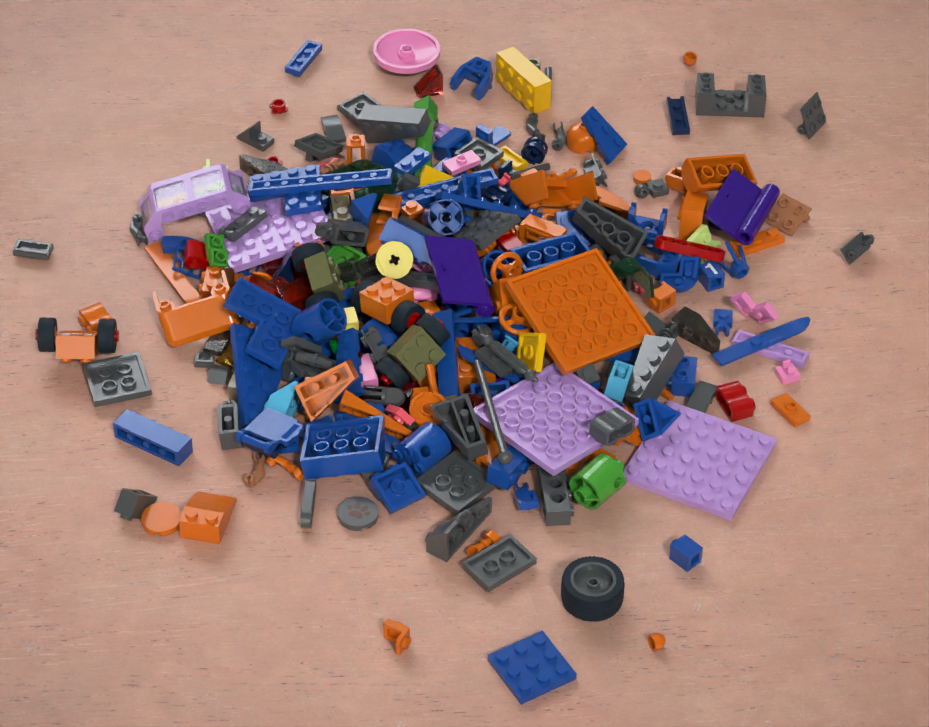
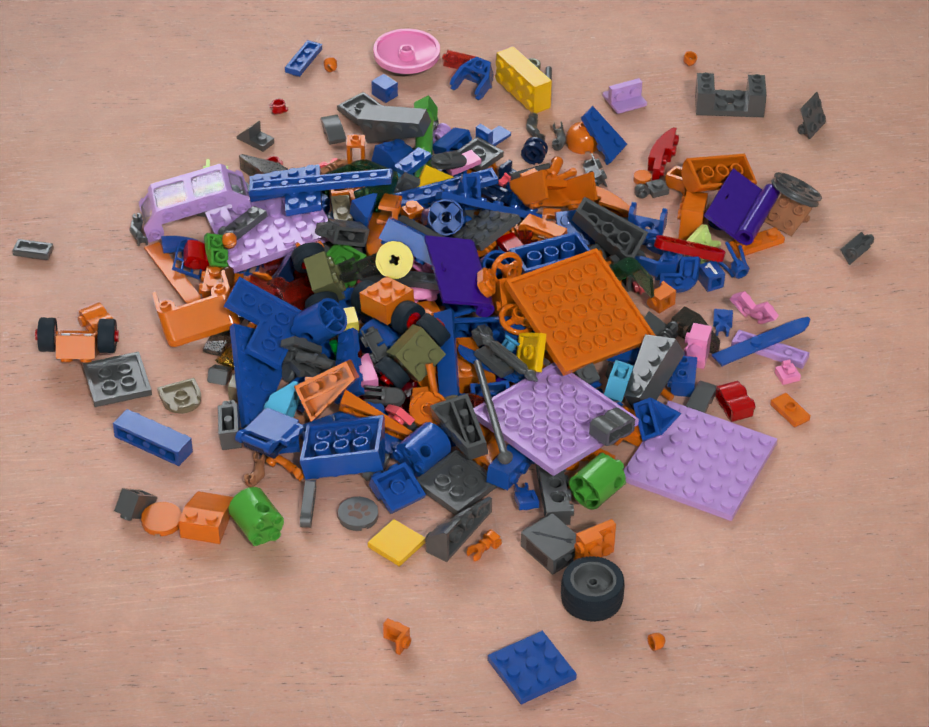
dark grey tile [194,350,215,368] -> none
dark grey hinge [294,133,343,162] -> none
clear red slope [413,64,443,98] -> none
dark grey plate [462,534,537,592] -> none
yellow tile [498,145,528,171] -> none
dark blue hinge [666,96,690,135] -> none
blue brick [669,534,703,572] -> none
none -> dark tan tile [157,378,201,414]
none -> orange hinge [222,233,237,249]
none -> bright green cylinder [228,487,284,546]
none -> orange hinge [324,57,337,72]
none -> yellow tile [368,519,426,567]
none -> blue brick [371,74,398,103]
none -> dark grey arm [430,150,467,170]
none -> clear red hinge [442,50,476,69]
none -> orange plate [477,267,496,298]
none -> clear red tile [517,230,538,245]
none -> dark grey brick [521,513,576,575]
none -> orange arm [545,156,563,177]
none -> orange plate [574,519,616,561]
none -> lavender bracket [602,78,647,114]
none -> red slope [648,127,679,181]
none -> bright pink brick [684,323,712,369]
none -> dark grey wedge [771,172,822,207]

